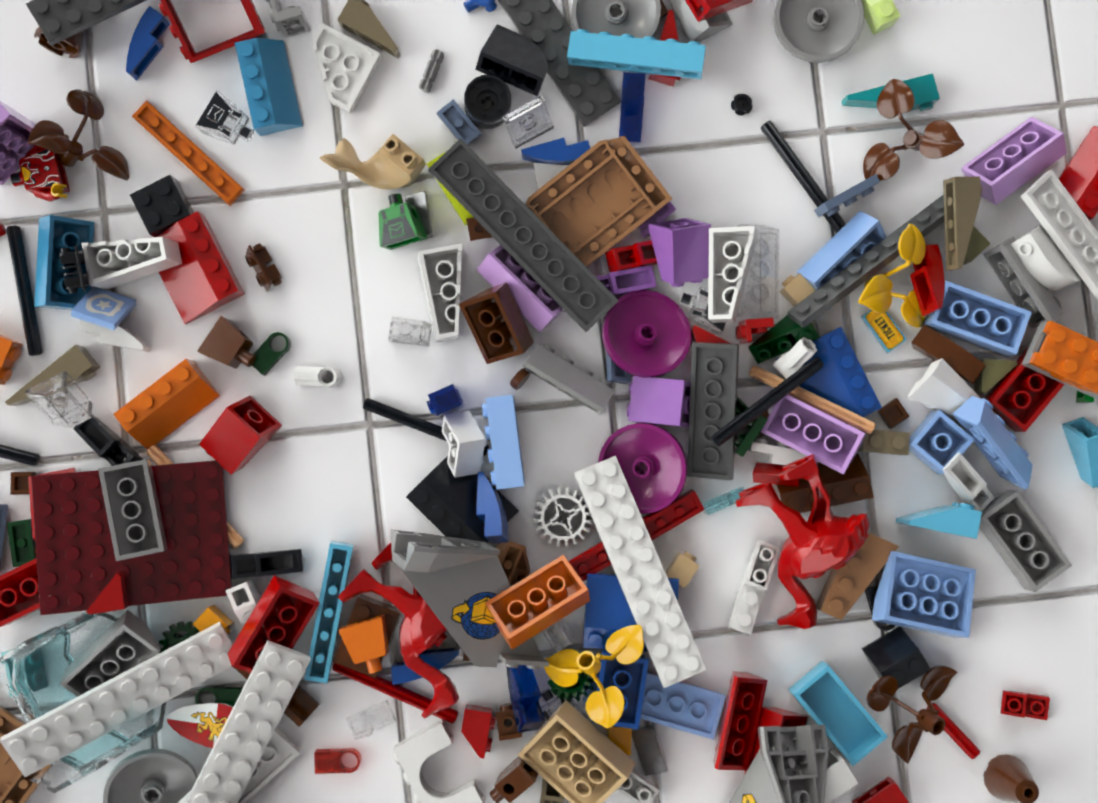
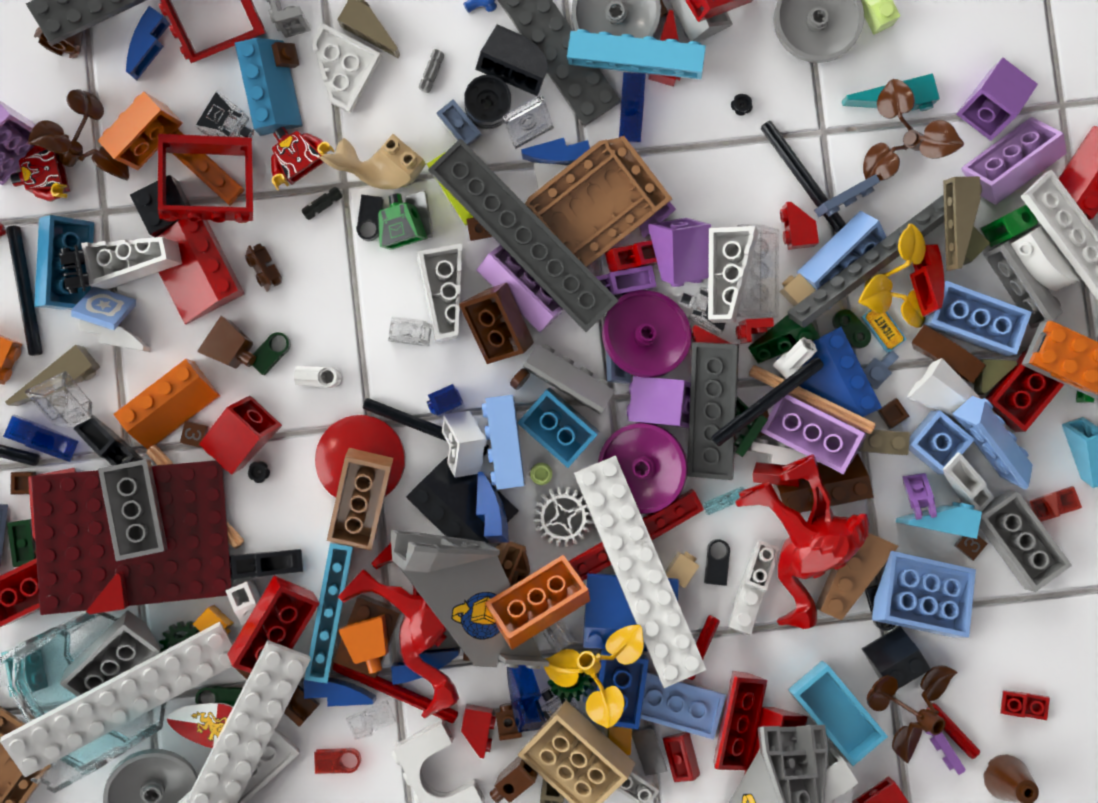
none -> clear blue slope [3,414,79,462]
none -> orange brick [97,91,183,170]
none -> red window [158,134,253,223]
none -> reddish brown tile [180,421,209,448]
none -> black plate [248,461,270,483]
none -> reddish brown plate [271,42,300,68]
none -> red torso [271,127,335,191]
none -> pearl dark grey axle [301,187,343,220]
none -> blue slope [303,677,376,707]
none -> red dish [315,415,405,498]
none -> medium nougat brick [326,448,394,551]
none -> black piece [356,194,384,241]
none -> dark azure slope [517,387,600,468]
none -> yellowish green plate [530,463,552,485]
none -> red slope [662,732,700,782]
none -> red axle [687,615,720,680]
none -> black piece [704,539,730,586]
none -> red slope [780,202,819,250]
none -> dark green plate [832,309,871,349]
none -> sand blue plate [863,351,899,389]
none -> medium lavender hinge [902,473,937,520]
none -> medium lavender hinge [925,731,966,775]
none -> reddish brown tile [954,536,988,561]
none -> medium lavender slope [956,57,1038,141]
none -> green torso [980,205,1038,247]
none -> clear red slope [1029,486,1082,522]

